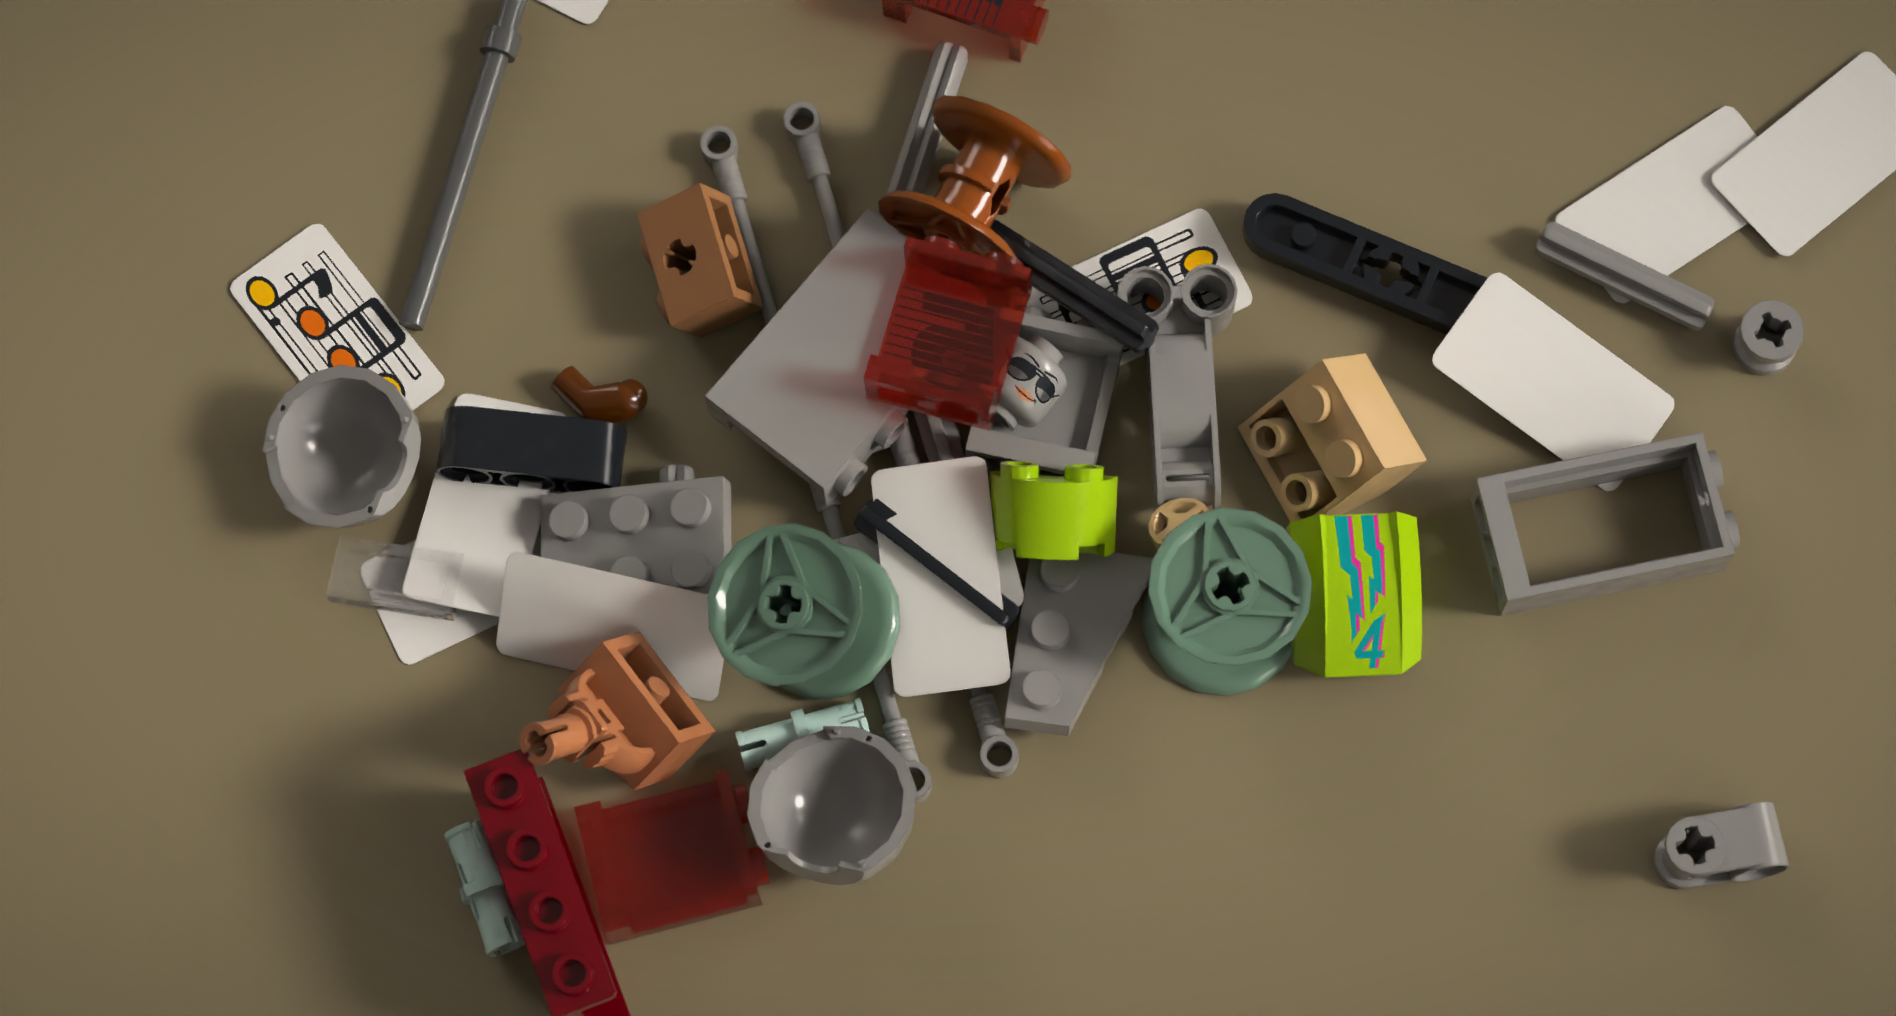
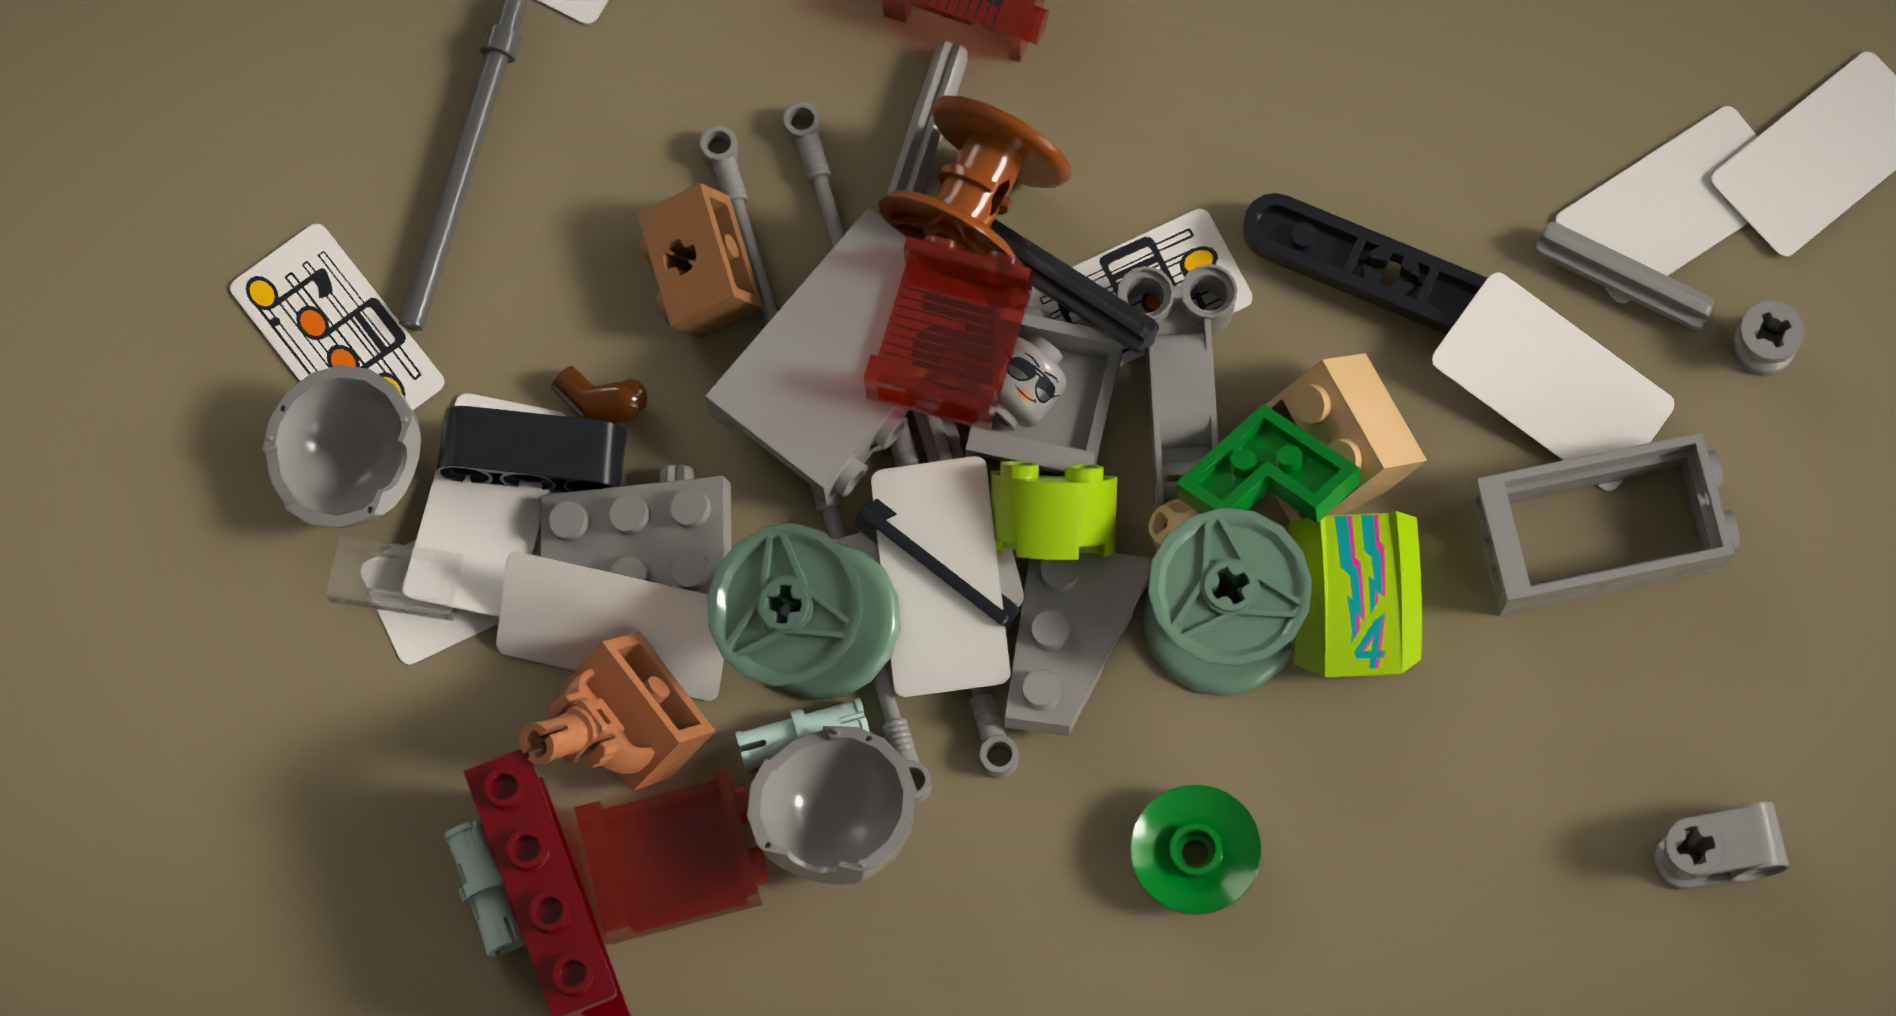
none -> green dish [1130,785,1262,915]
none -> green plate [1175,404,1361,523]

